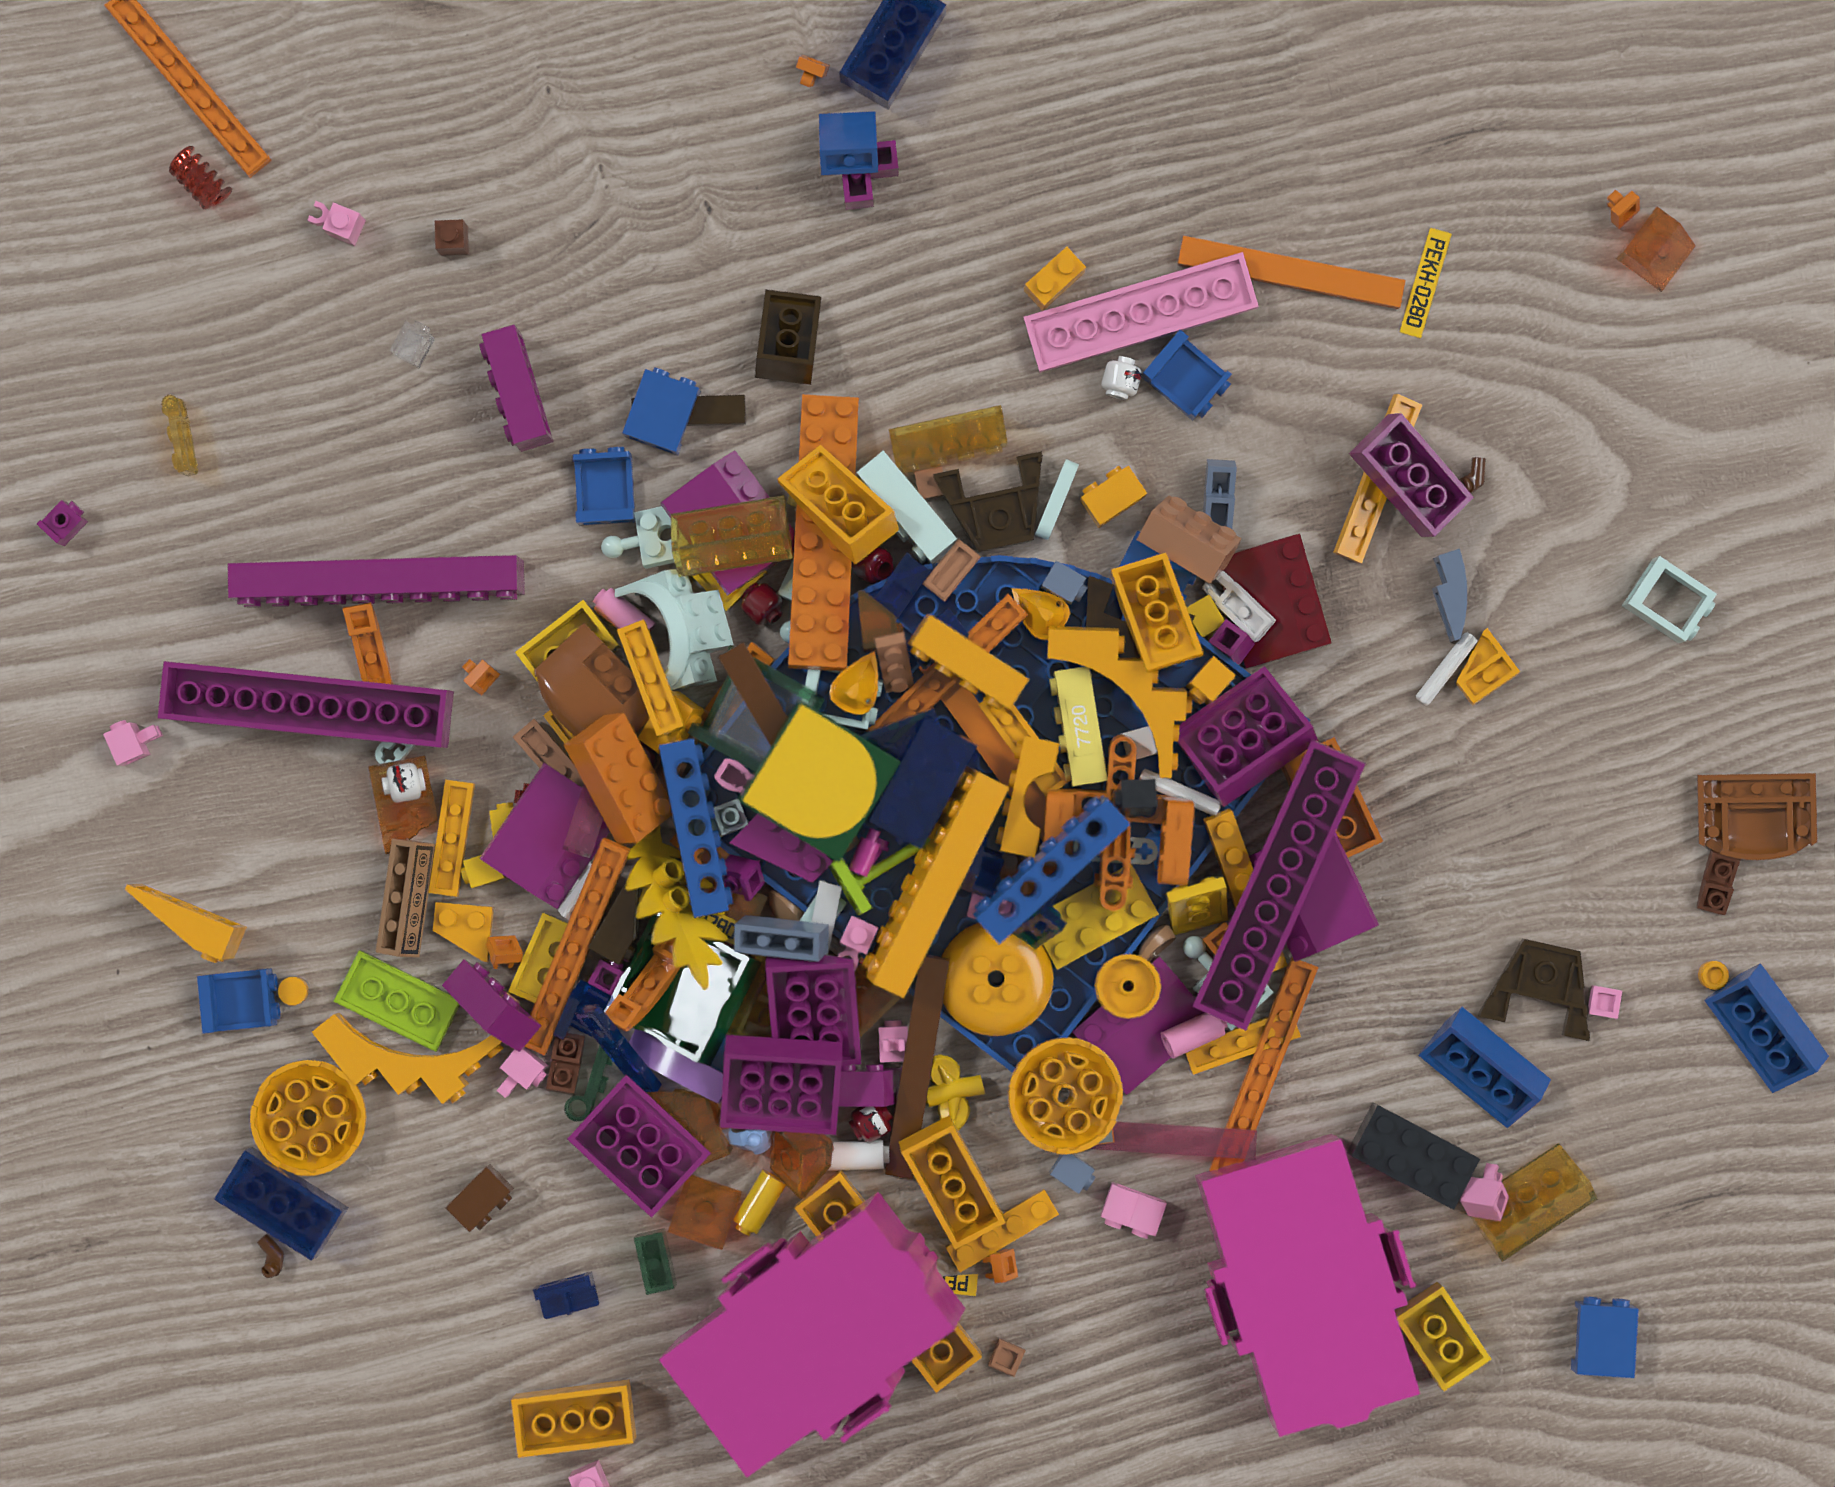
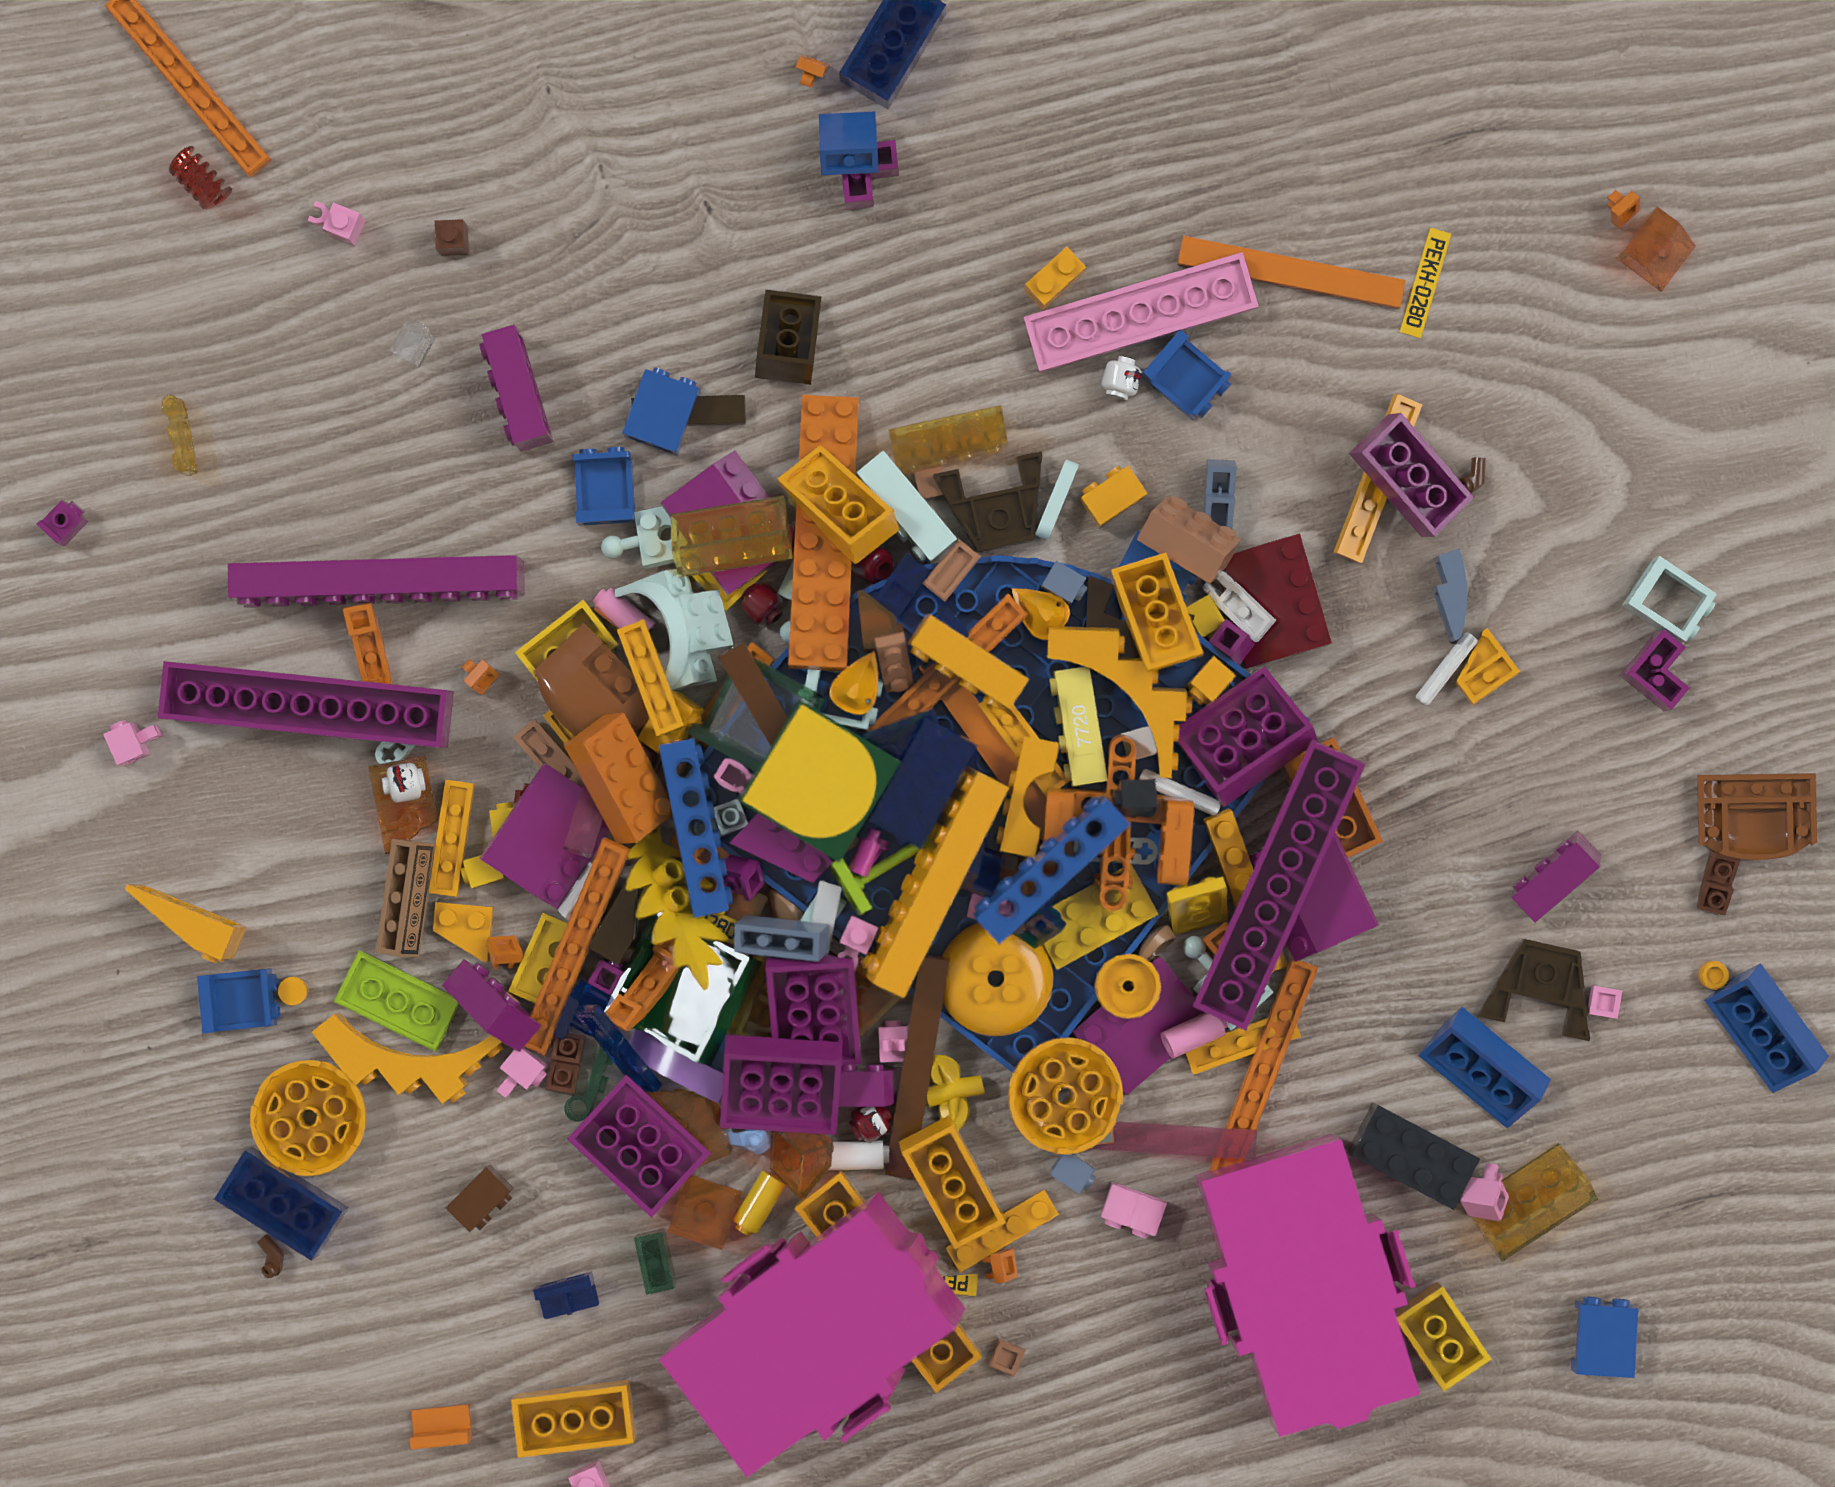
none -> orange panel [409,1404,472,1450]
none -> magenta wedge [1511,830,1601,923]
none -> magenta brick [1619,629,1690,712]

